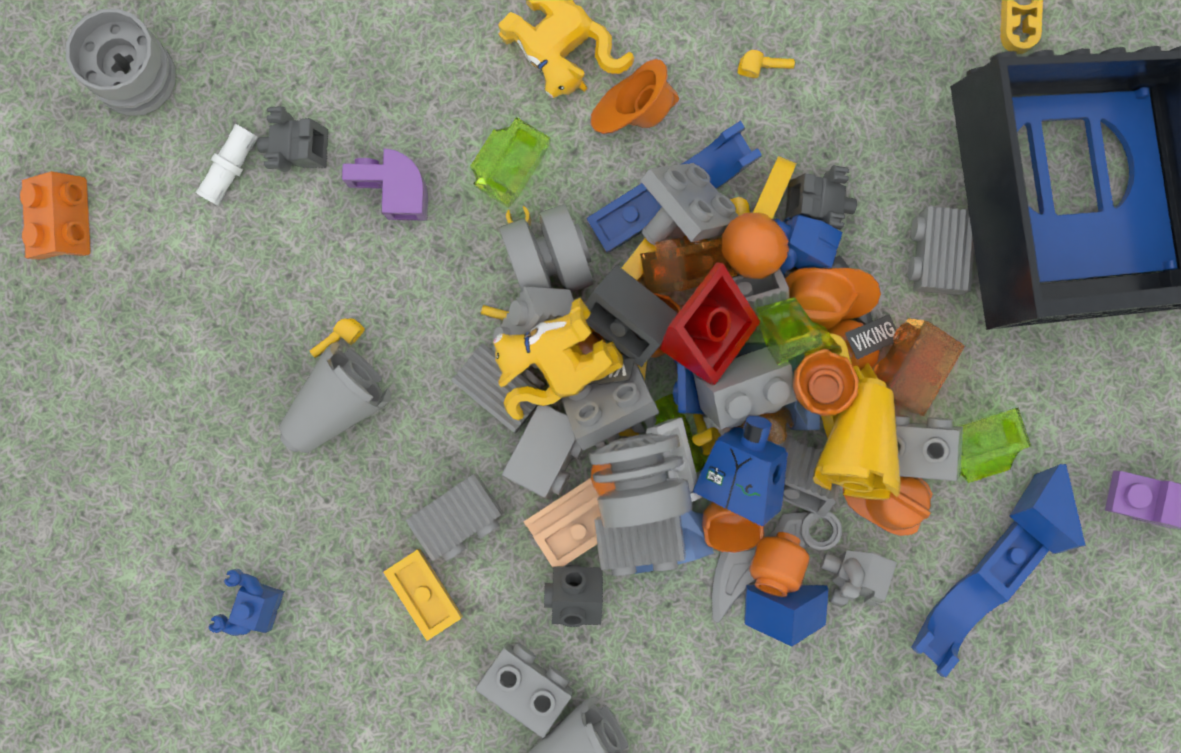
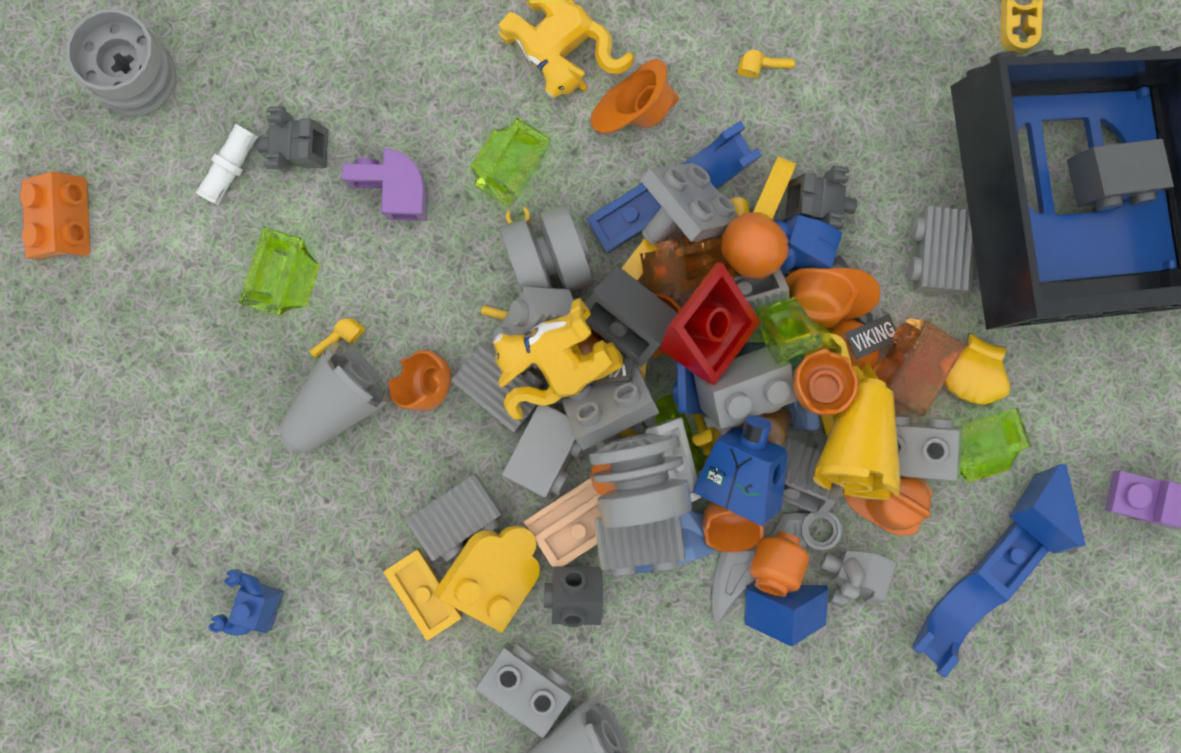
none -> clear neon green slope [238,226,321,316]
none -> orange hair [388,350,452,412]
none -> yellow plate [434,526,540,633]
none -> yellow animal [937,334,1010,405]
none -> dark grey brick [1067,139,1174,211]

